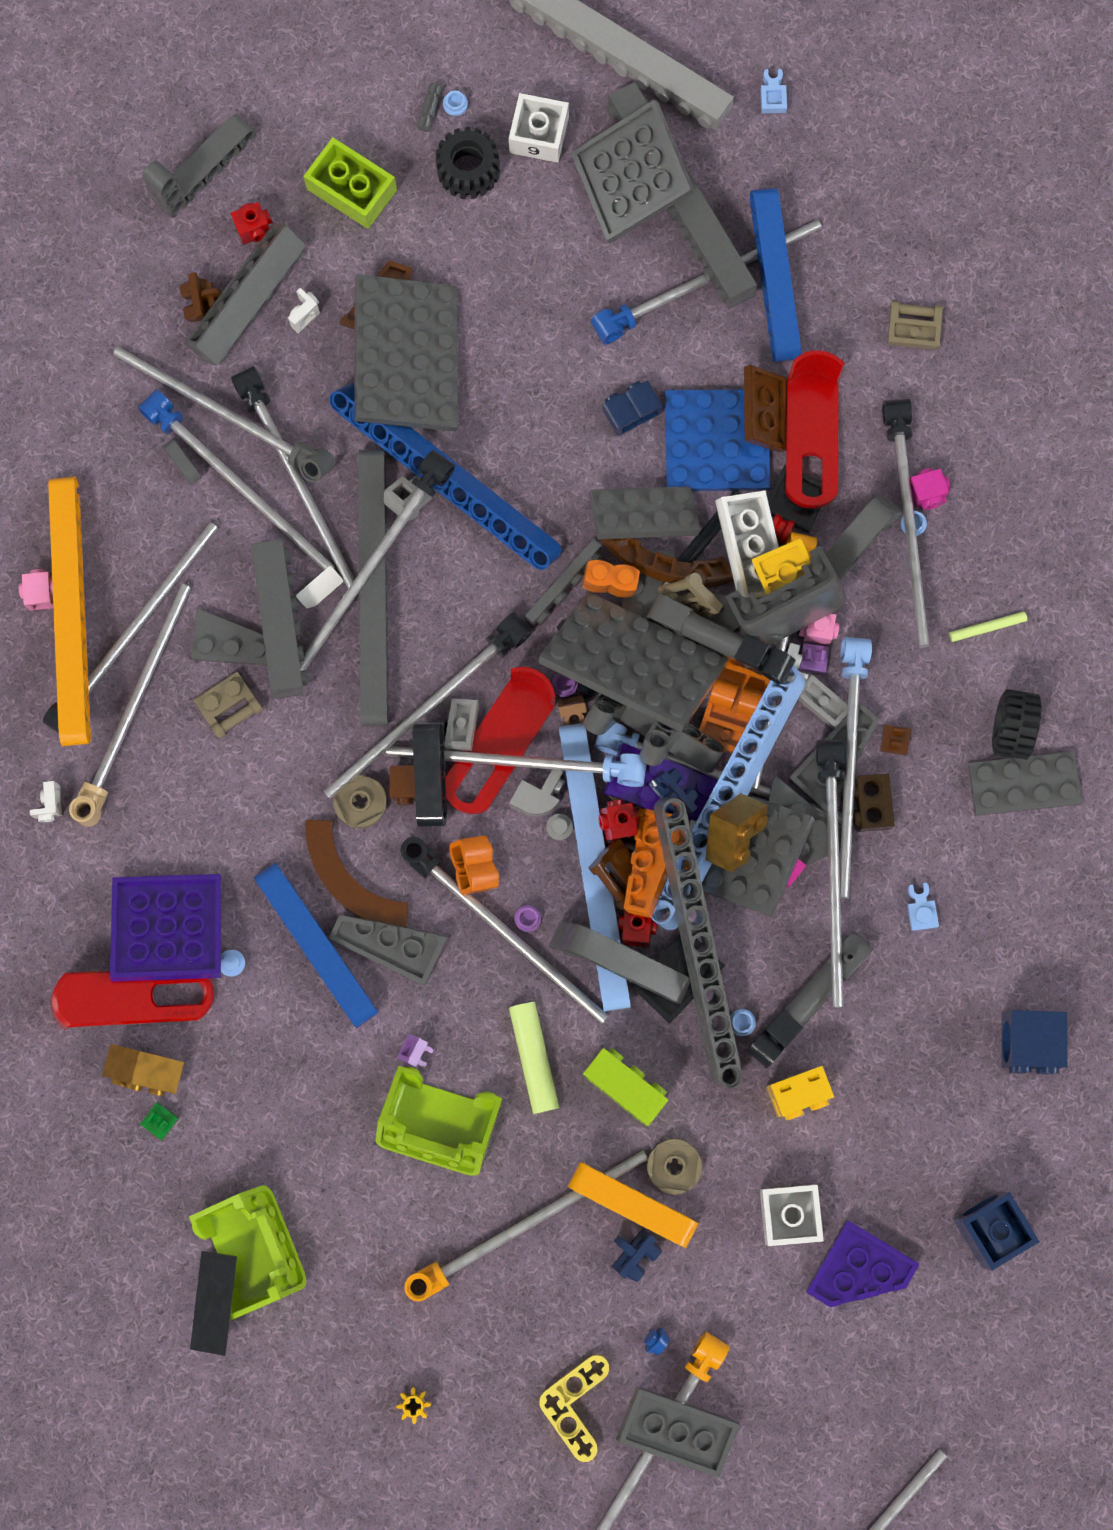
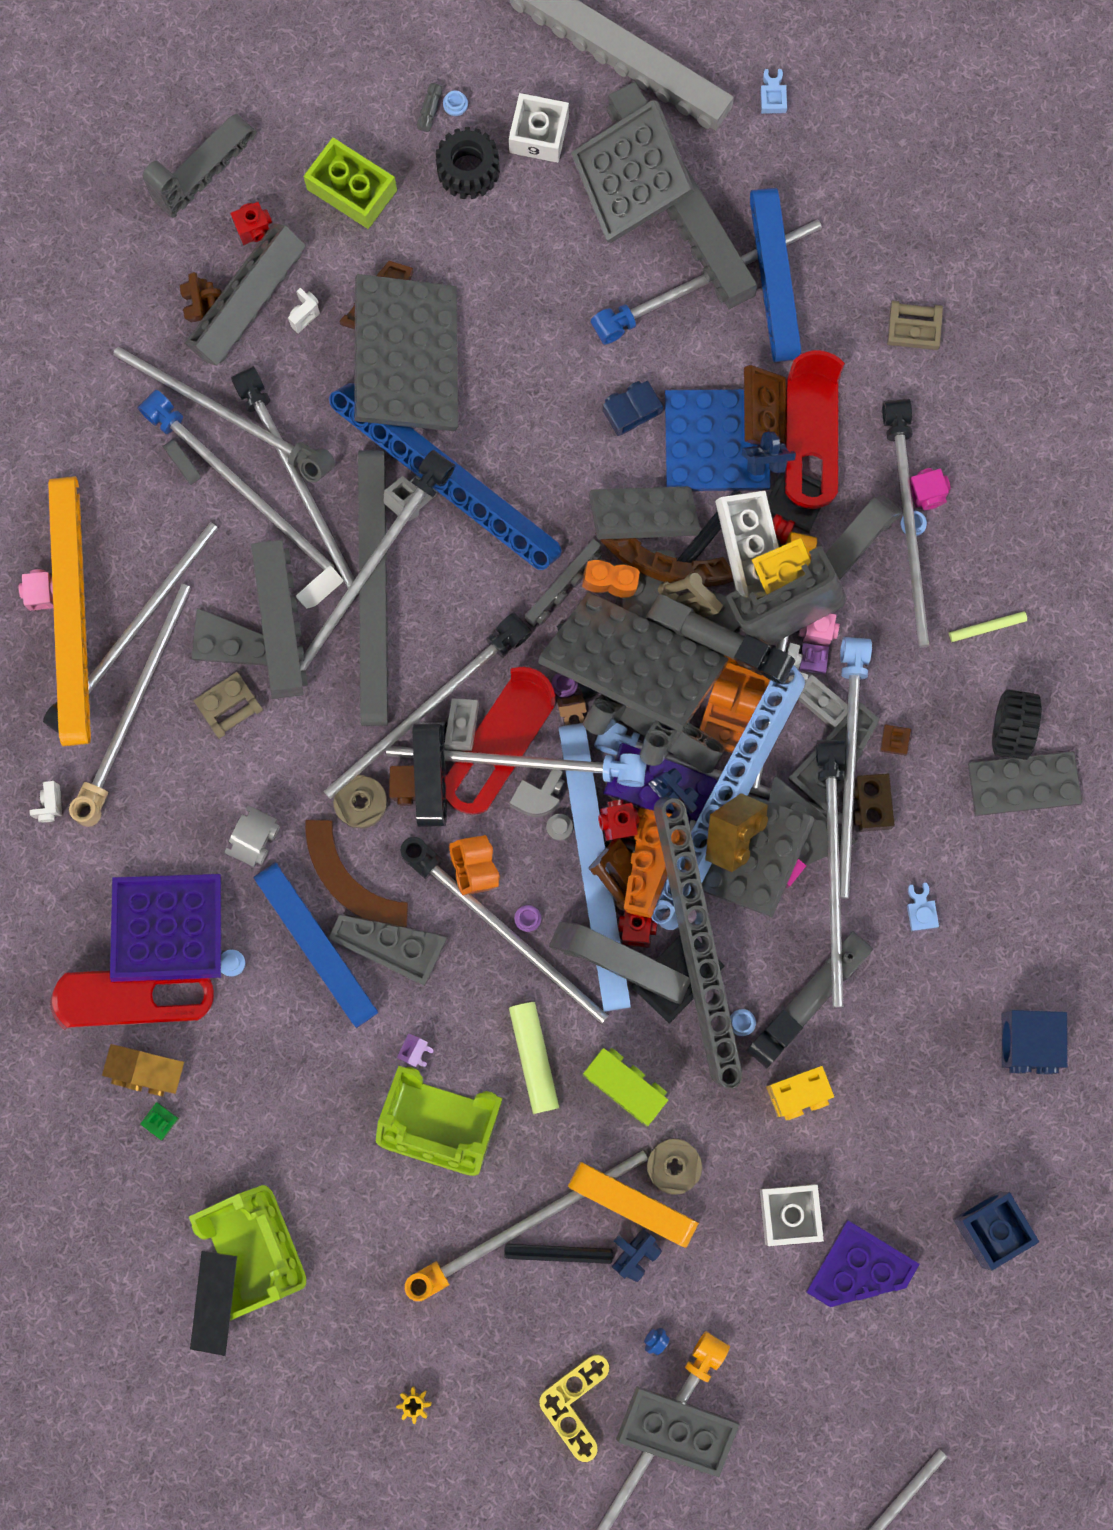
none -> light grey brick [225,805,280,867]
none -> black axle [504,1244,613,1264]
none -> dark blue hips [742,431,796,476]

